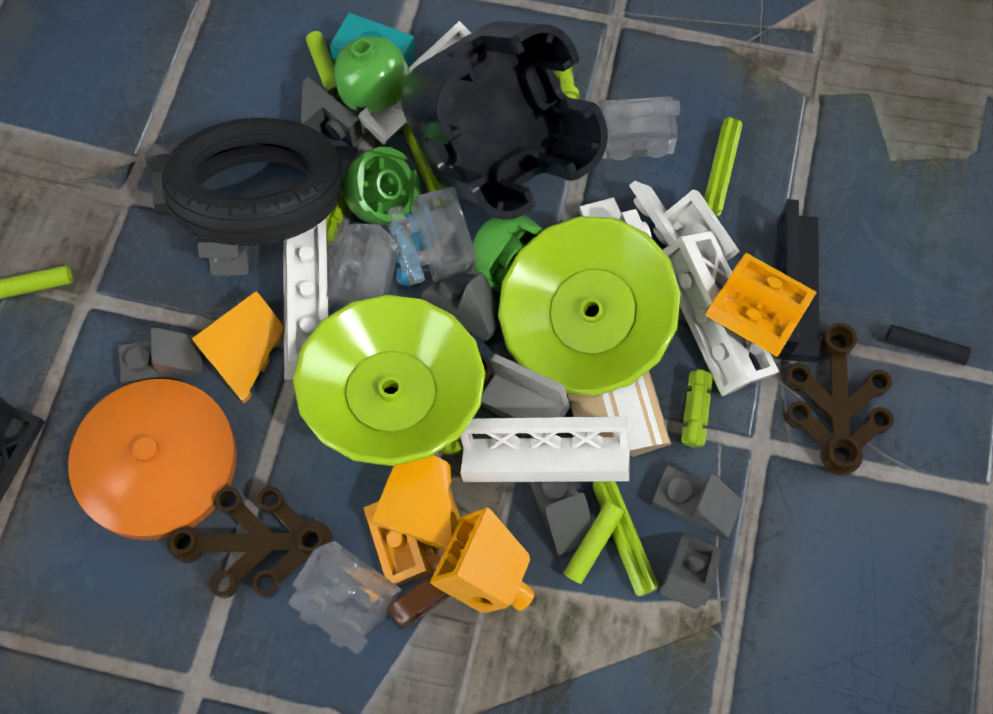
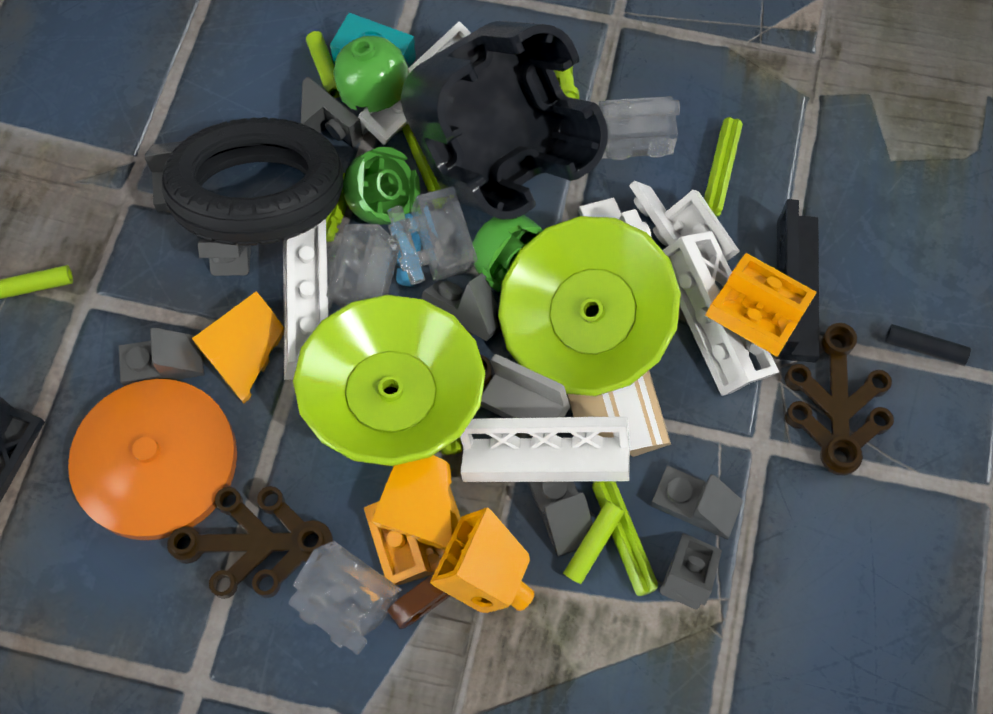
lime axle [681,369,713,448] -> none

